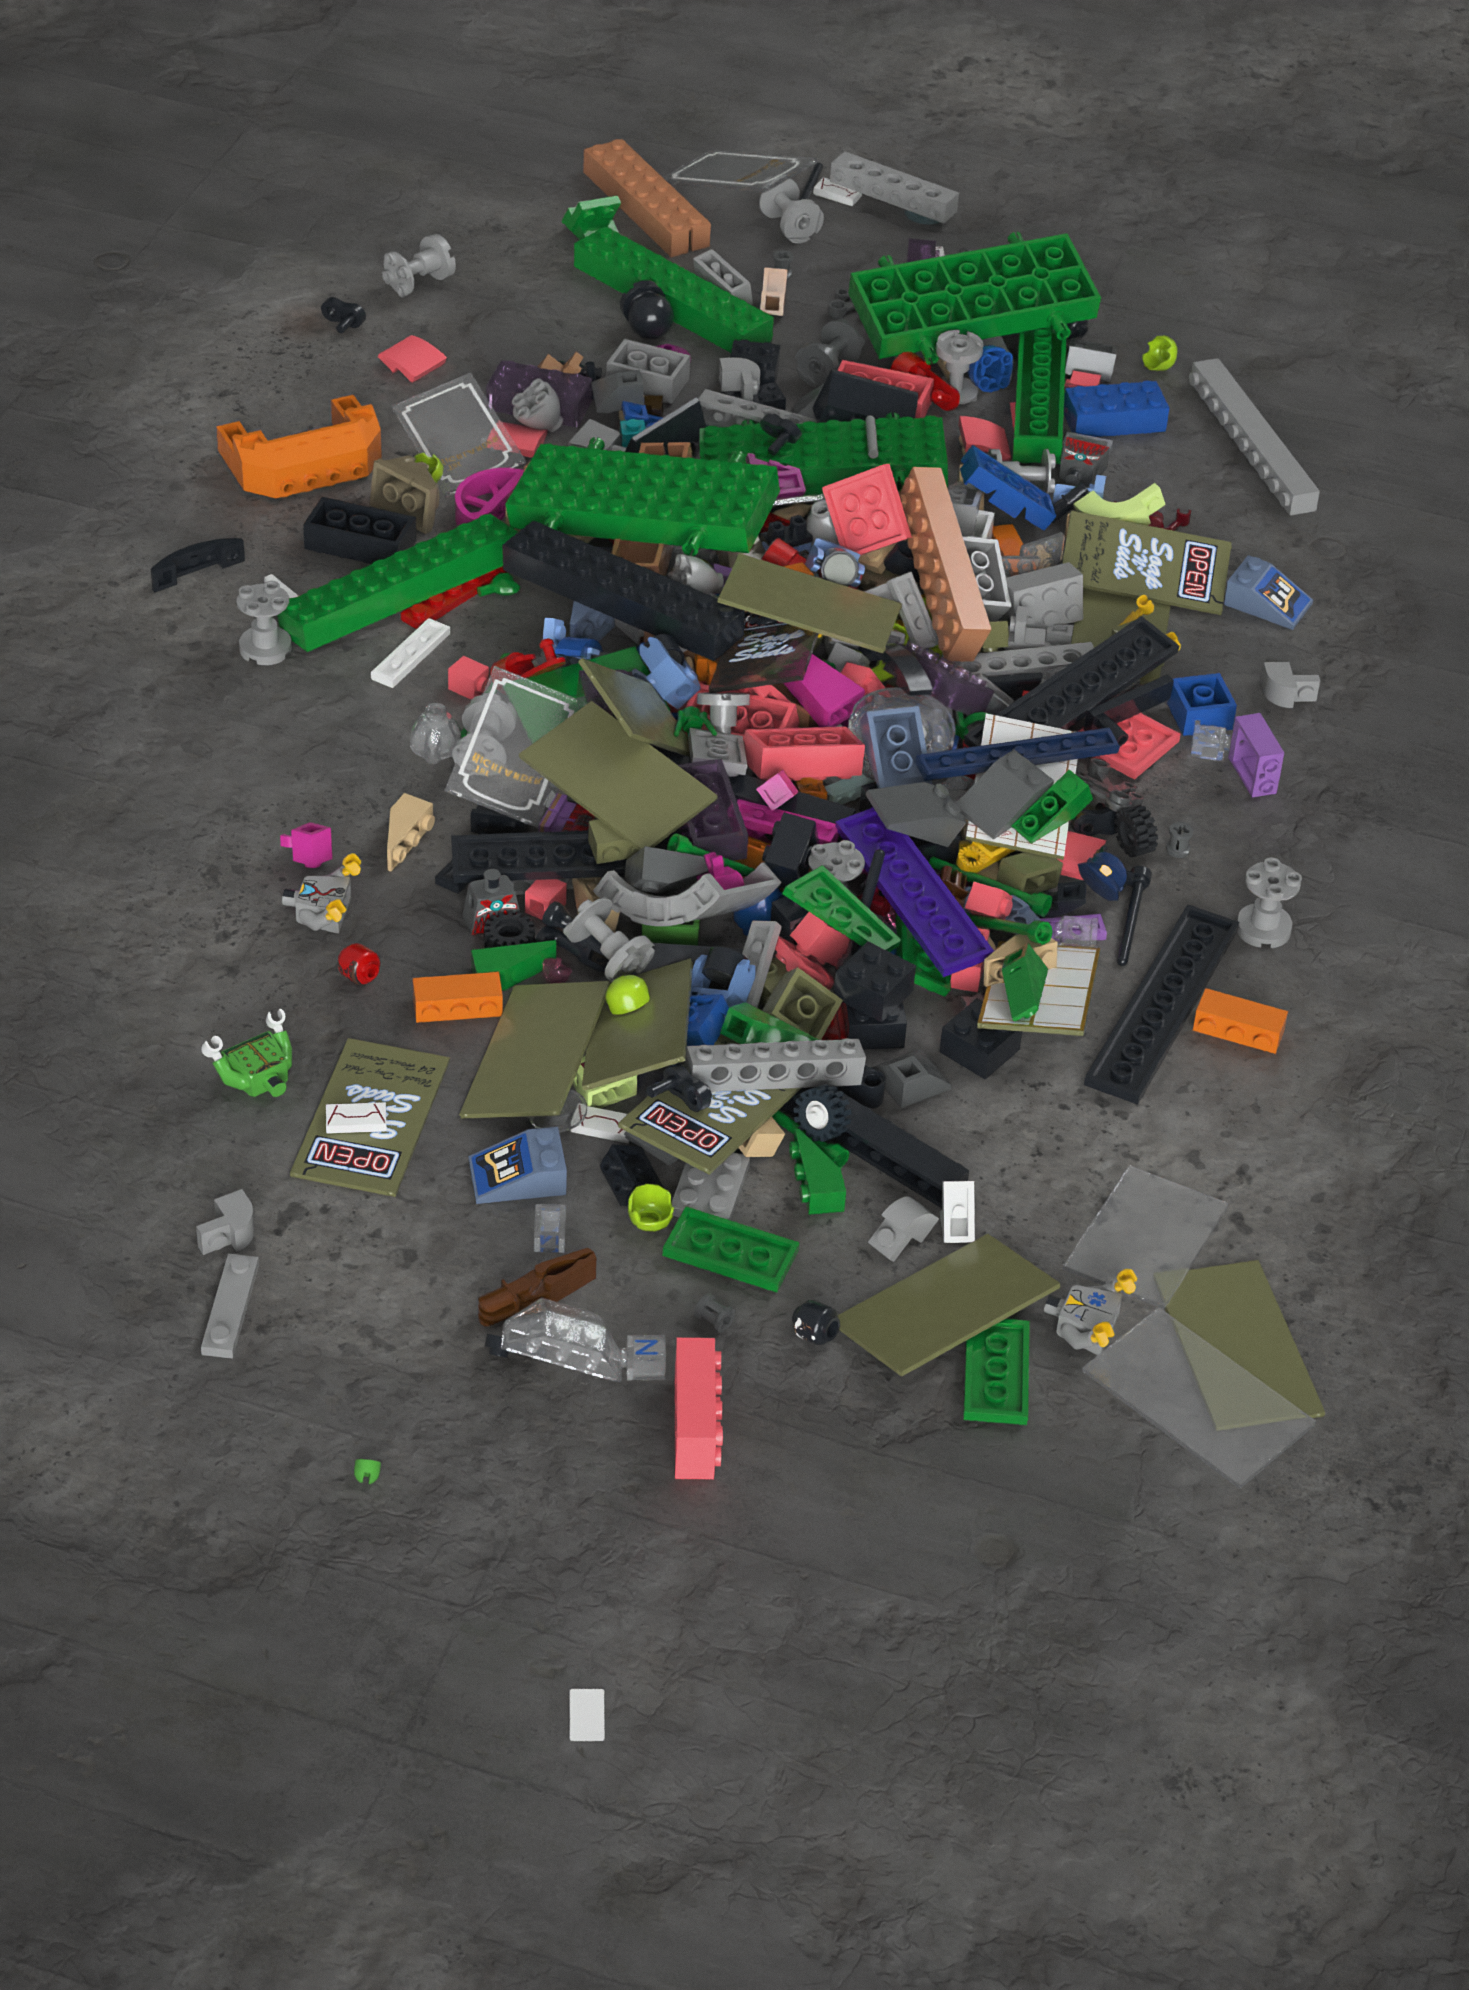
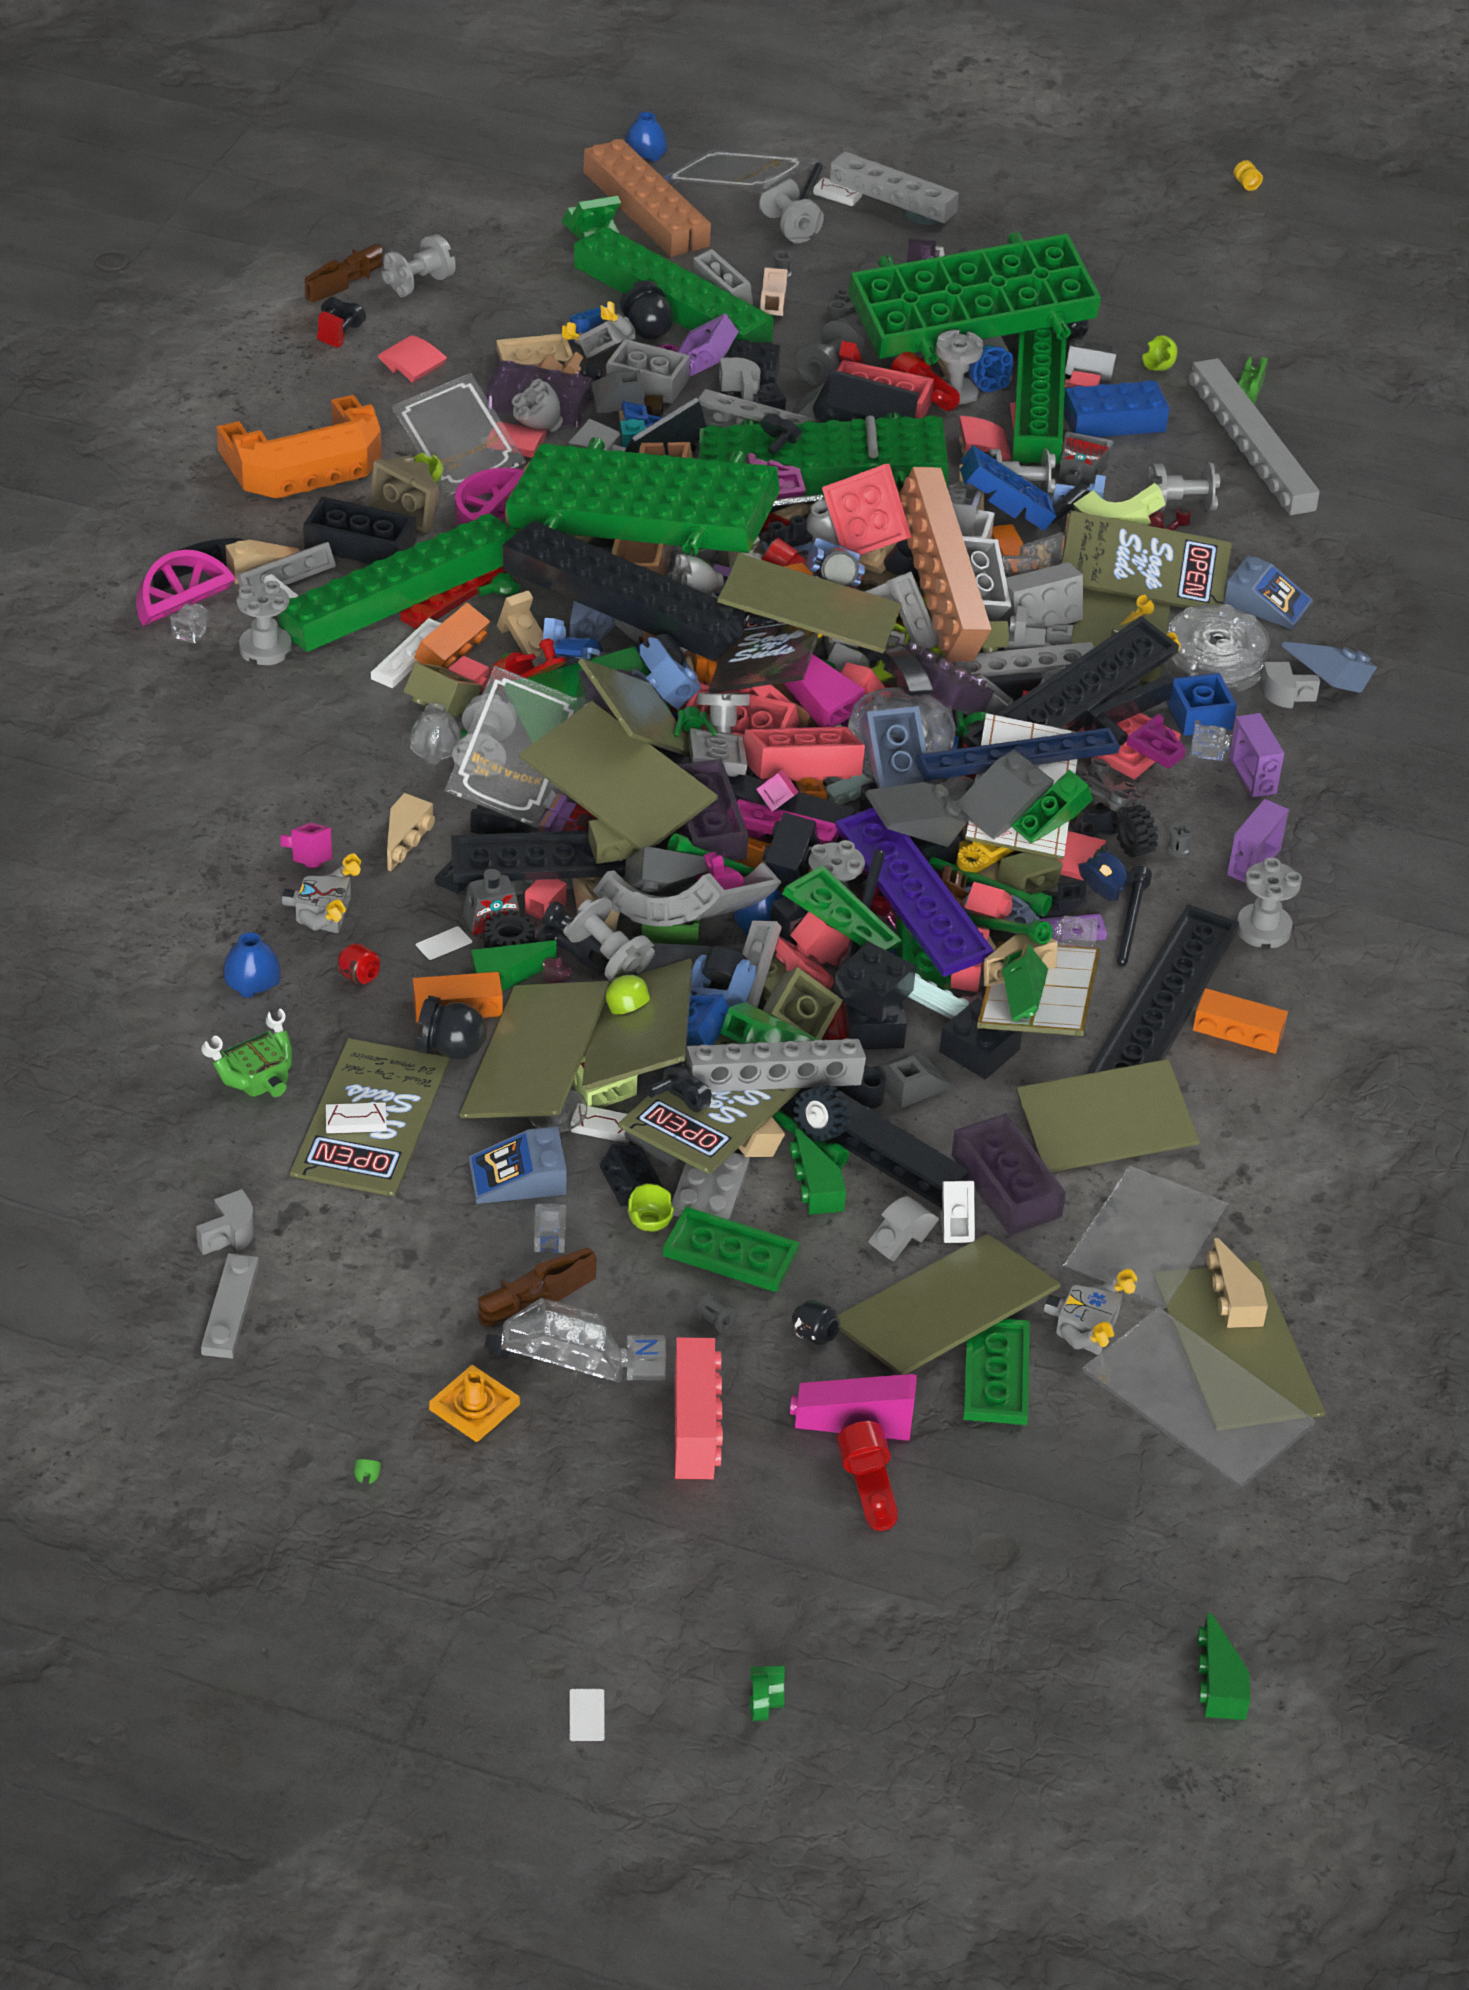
none -> dark pink window [136,550,236,626]
none -> clear brick [170,603,209,644]
none -> blue piece [224,932,280,997]
none -> tan slope [225,540,300,584]
none -> light grey plate [236,542,336,587]
none -> reddish brown arm [305,244,383,303]
none -> red tile [317,311,345,348]
none -> olive brick [404,662,482,717]
none -> orange brick [414,603,491,669]
none -> black tile [415,995,487,1059]
none -> white sticker [416,926,472,960]
none -> light orange plate [429,1365,520,1442]
none -> tan plate [496,334,573,374]
none -> tan bracket [497,590,543,657]
none -> light grey torso [562,302,635,359]
none -> blue piece [570,305,615,342]
none -> blue piece [625,112,667,161]
none -> medium lavender window [678,313,739,377]
none -> green piece [750,1666,785,1721]
none -> dark pink slope [790,1374,917,1441]
none -> red piece [836,1421,898,1531]
none -> red piece [839,341,864,364]
none -> light aqua piece [908,973,969,1019]
none -> clear purple brick [951,1113,1066,1235]
none -> olive piece [1016,1059,1199,1174]
none -> magenta wing [1126,714,1186,769]
none -> light grey piece [1147,462,1220,513]
none -> clear piece [1167,604,1270,692]
none -> green slope [1197,1613,1251,1720]
none -> tan slope [1207,1238,1268,1328]
none -> medium lavender window [1227,799,1289,882]
none -> yellow wheel [1234,160,1263,190]
none -> bright green hinge [1238,357,1268,404]
none -> sand blue slope [1281,641,1377,693]

